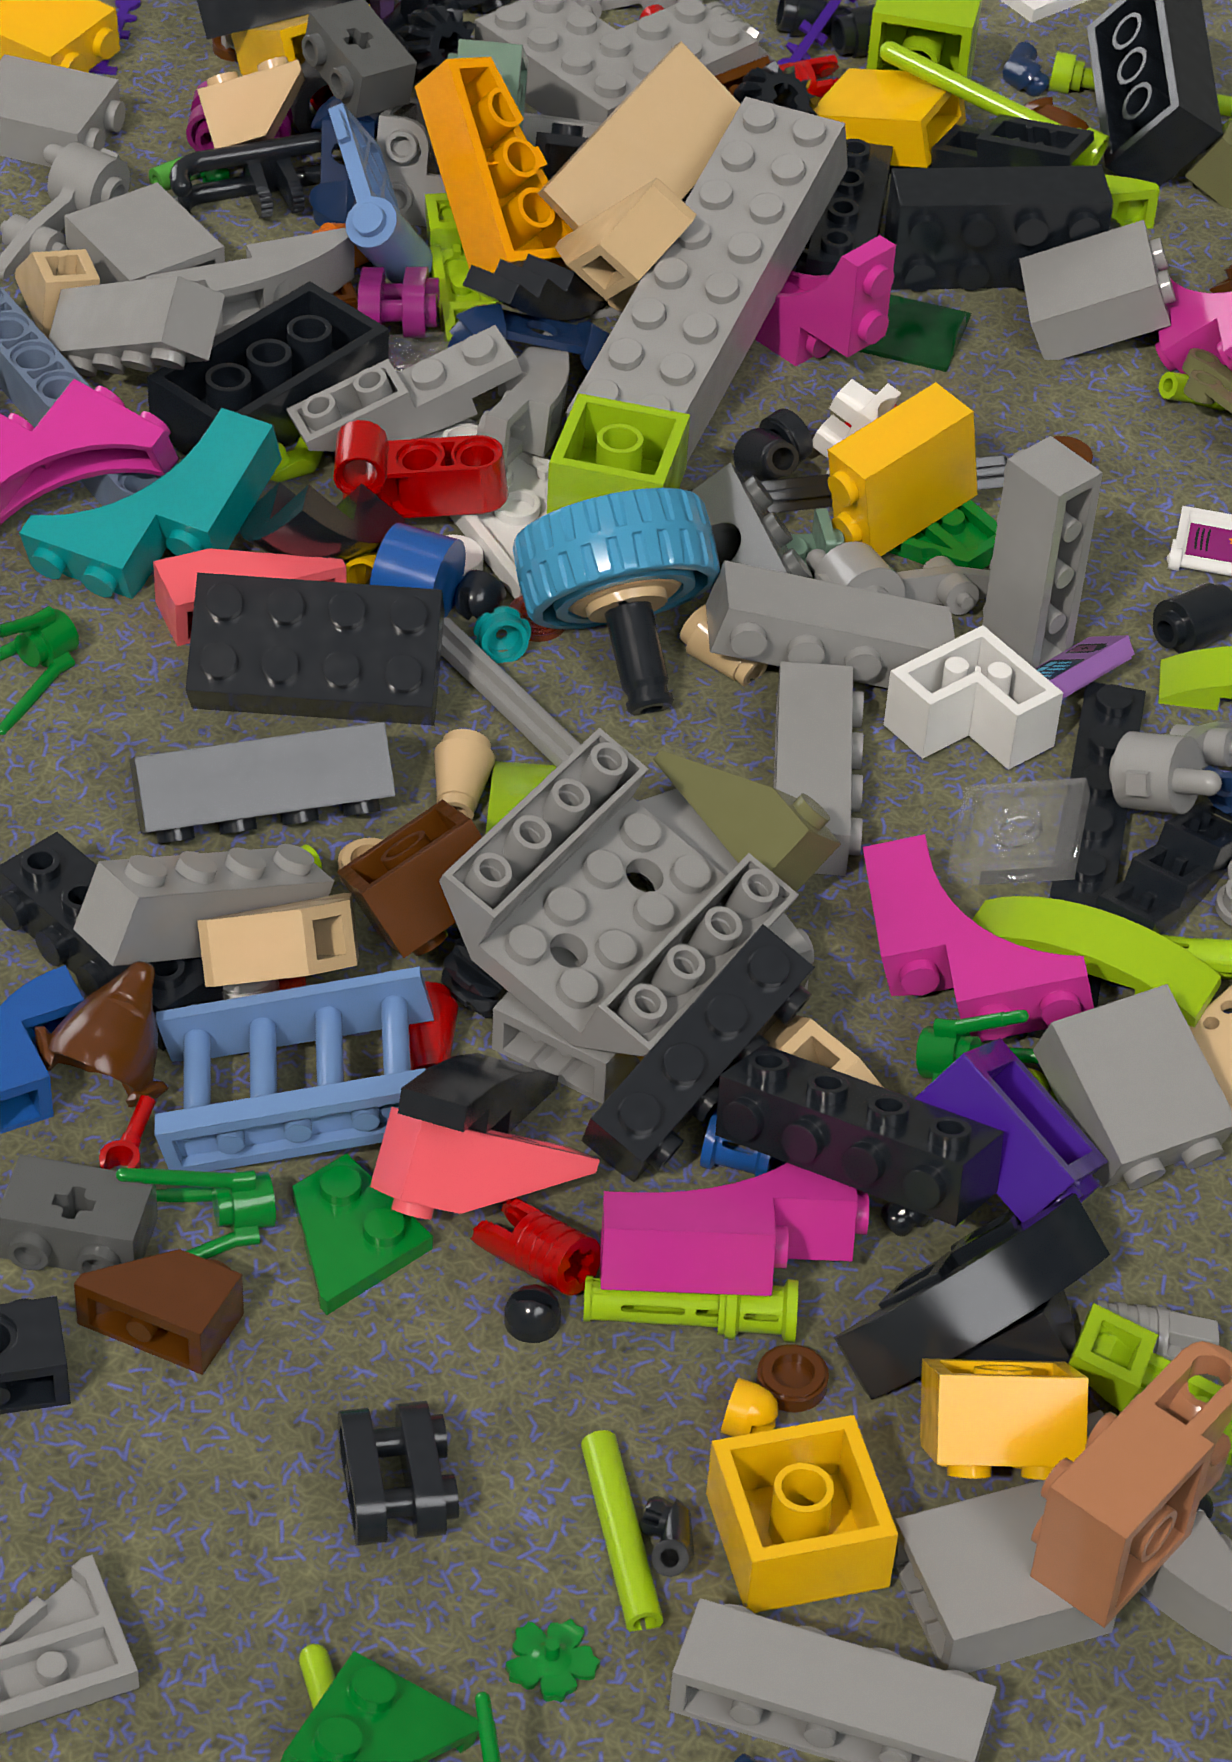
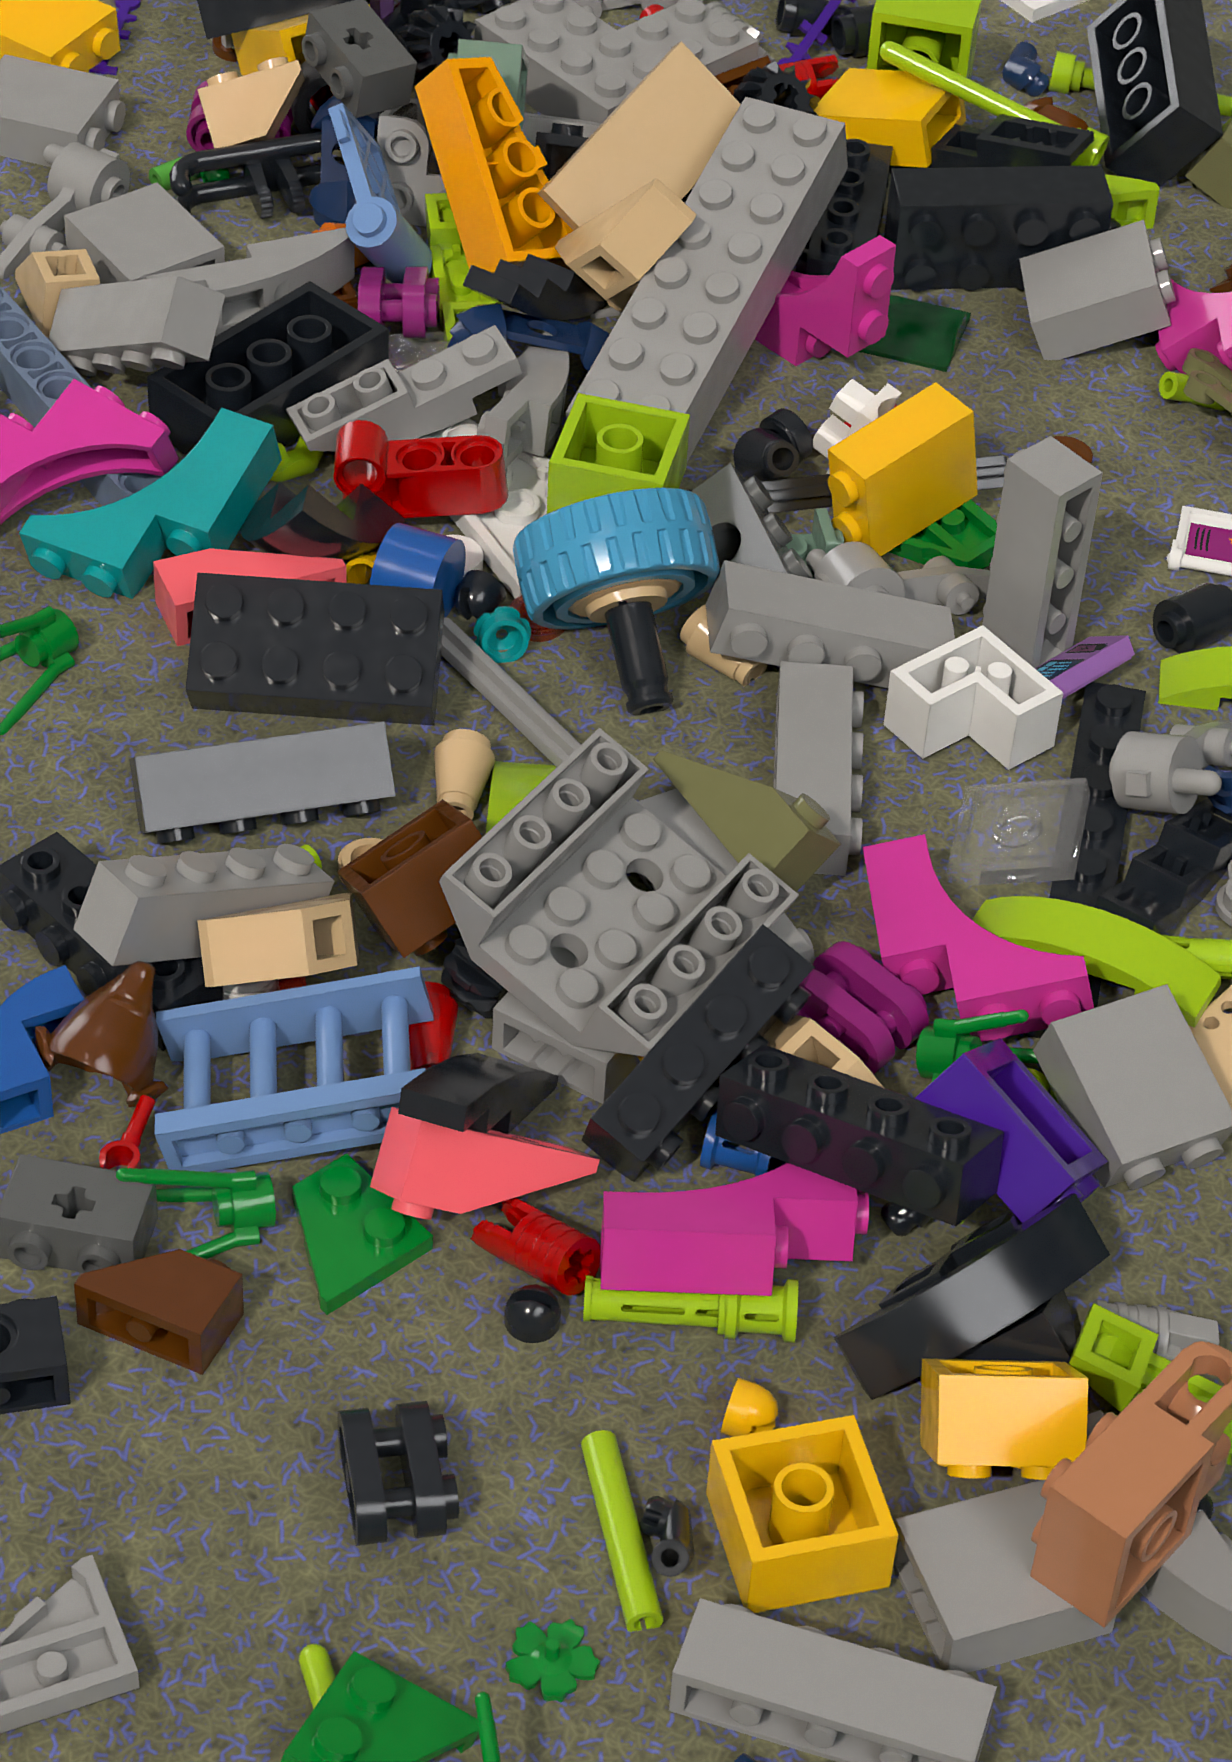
reddish brown tile [756,1344,829,1412] -> none
none -> magenta brick [797,941,929,1075]

